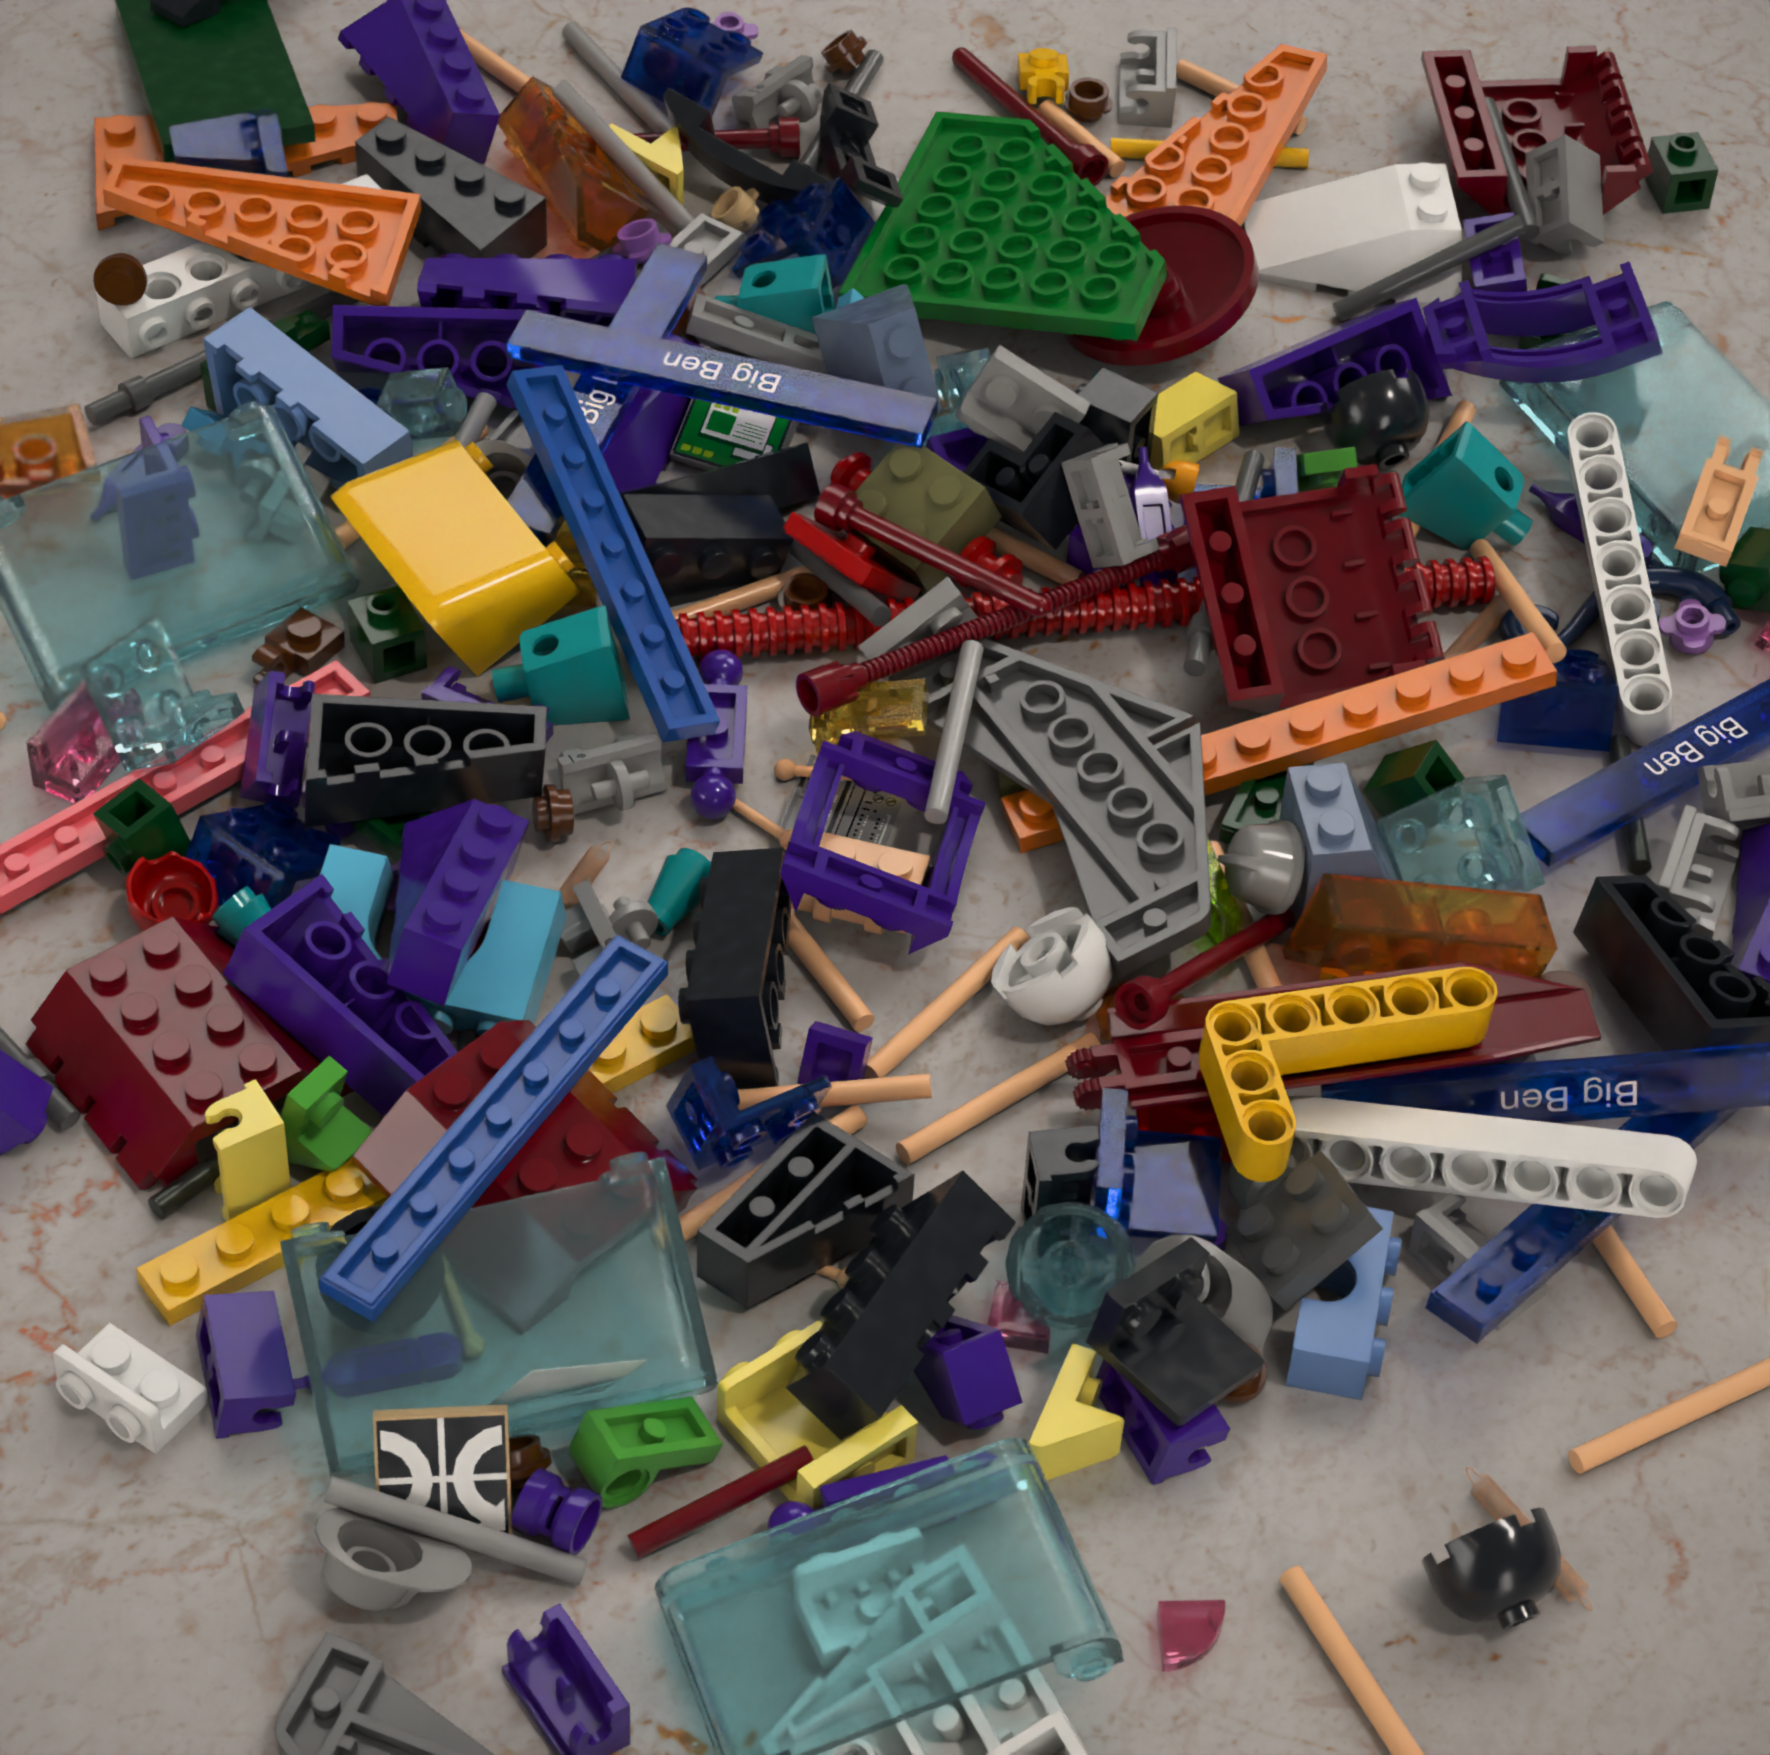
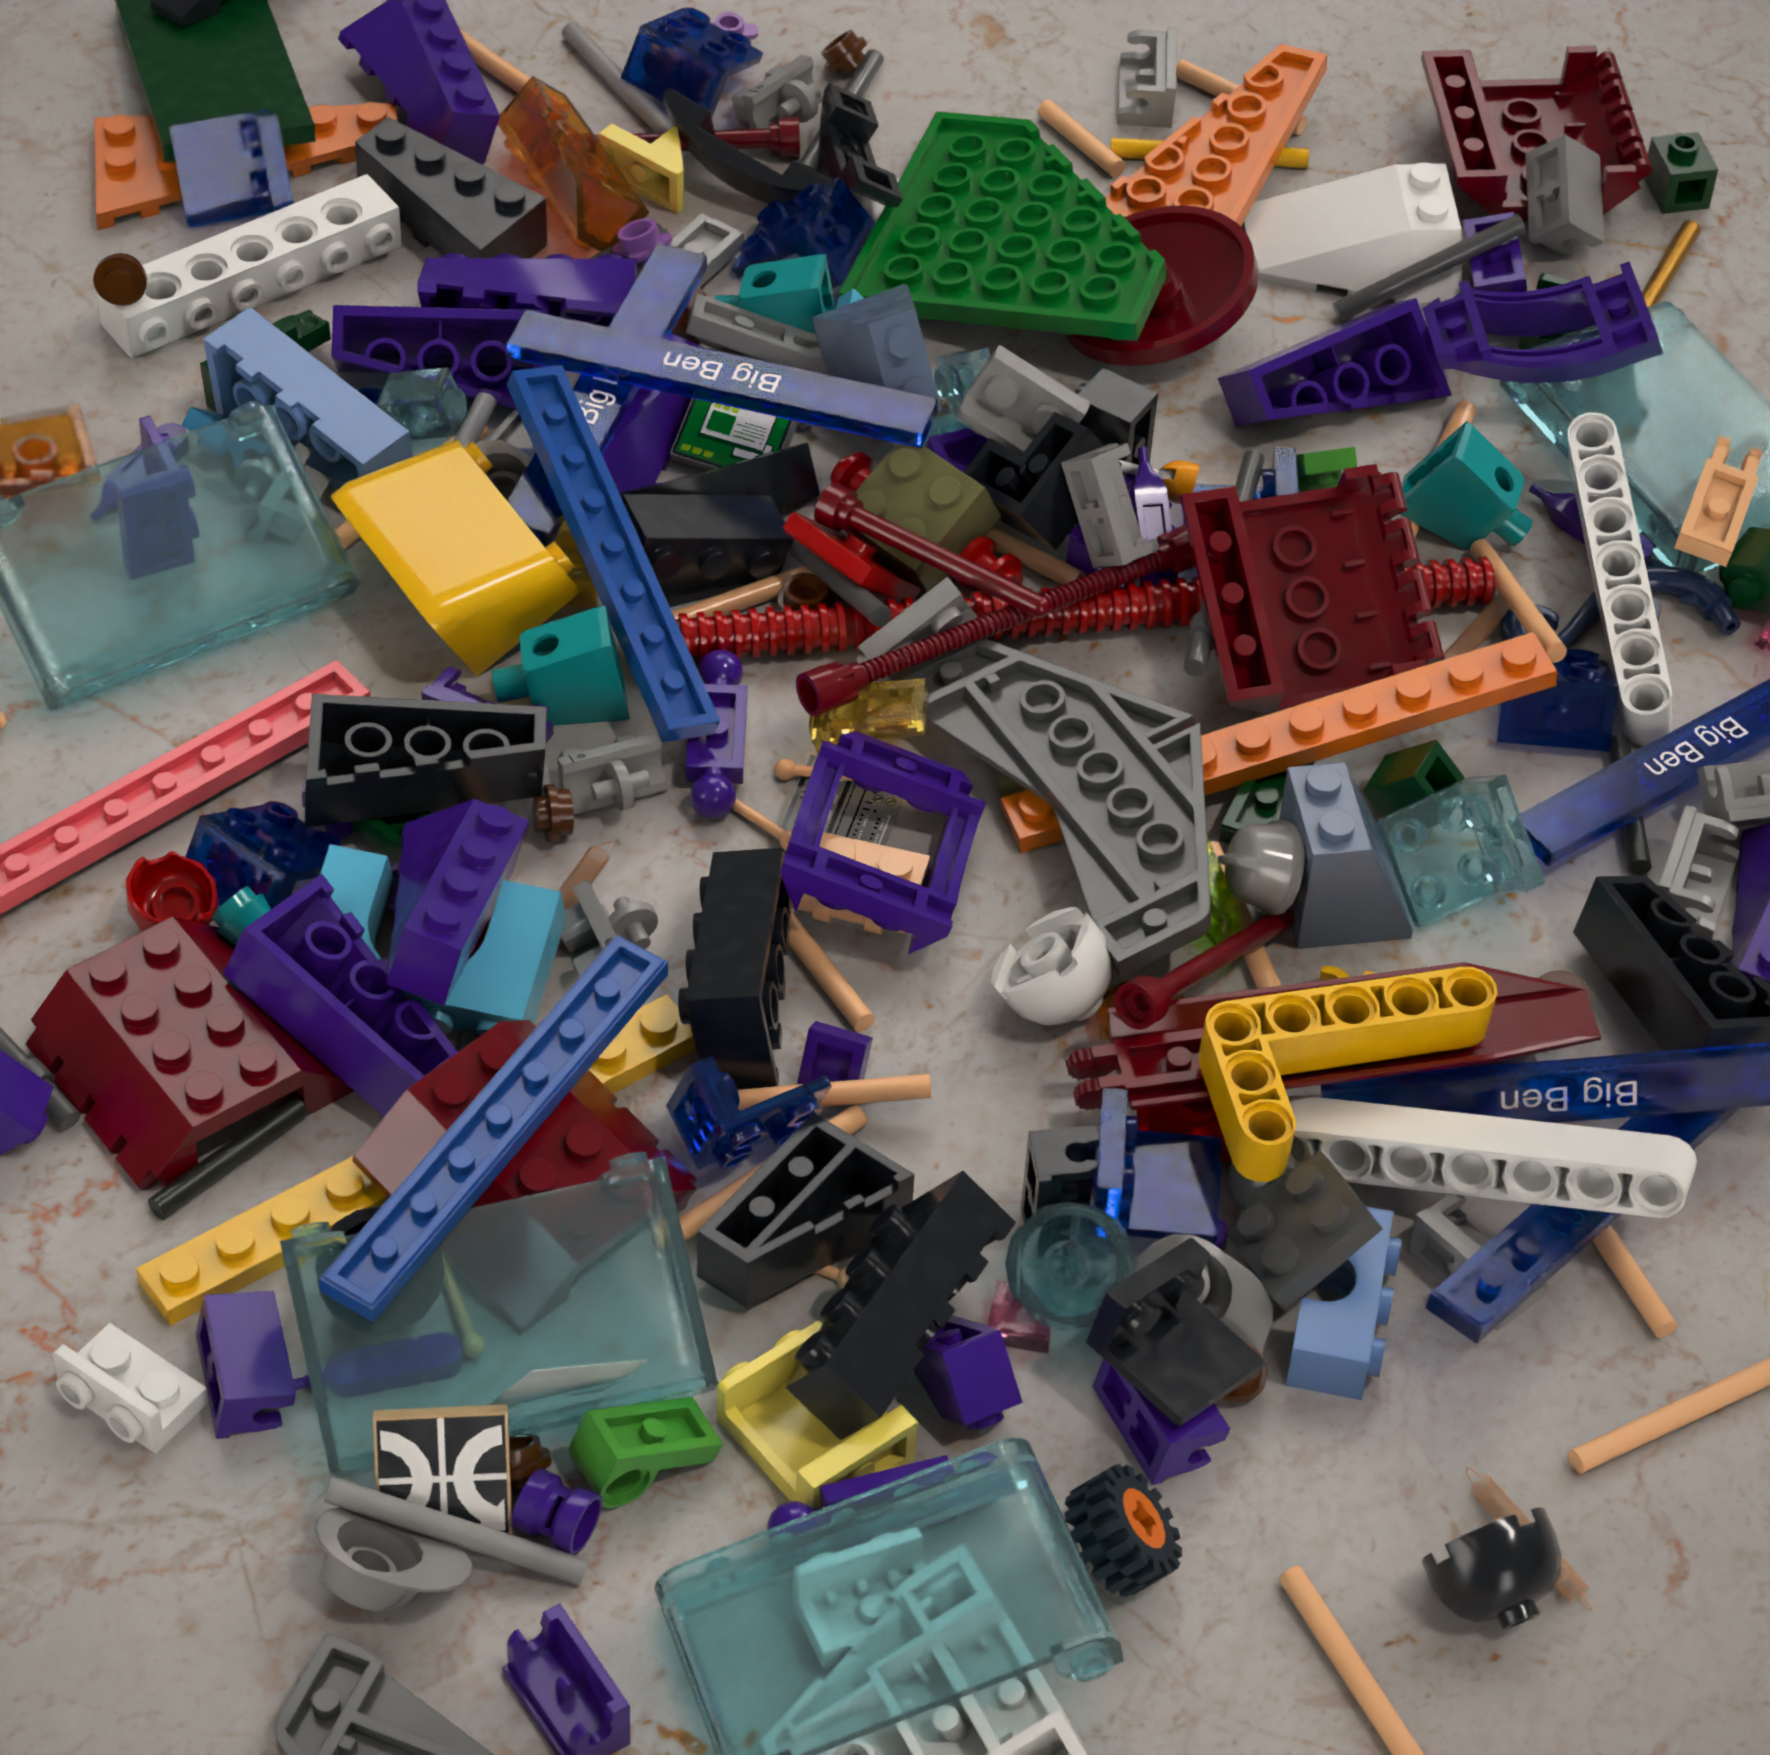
clear pink hinge [26,669,147,804] -> none
clear light blue bracket [79,618,245,771] -> none
dark grey bar [84,291,359,425] -> none
dark green brick [93,778,196,876] -> none
orange wing [103,156,421,306] -> none
light yellow hinge [205,1079,291,1221] -> none
dark purple hinge [240,670,315,809] -> none
reddish brown plate [252,607,345,685] -> none
bright green slope [280,1056,372,1171] -> none
dark green brick [347,585,427,684] -> none
light grey bar [551,80,695,232] -> none
dark red bar [627,1445,814,1559] -> none
teal cone [647,848,711,936] -> none
tan plate [711,186,759,233] -> none
light nougat bar [864,927,1030,1079] -> none
light nougat bar [895,1032,1101,1165] -> none
light grey bar [924,640,984,824] -> none
dark red piece [952,47,1109,186] -> none
yellow plate [1017,48,1069,104] -> none
light yellow slope [1024,1343,1124,1484] -> none
reddish brown plate [1064,78,1112,123] -> none
light yellow hinge [1150,371,1240,470] -> none
clear pink tile [1156,1600,1225,1672] -> none
clear orange wedge [1283,873,1558,978] -> none
black cylinder [1319,369,1430,468] -> none
dark grey bar [1485,97,1540,240] -> none
medium lavender plate [1659,599,1726,654] -> none
none -> black wheel [1064,1464,1182,1597]
none -> pearl gold bar [1642,220,1701,316]

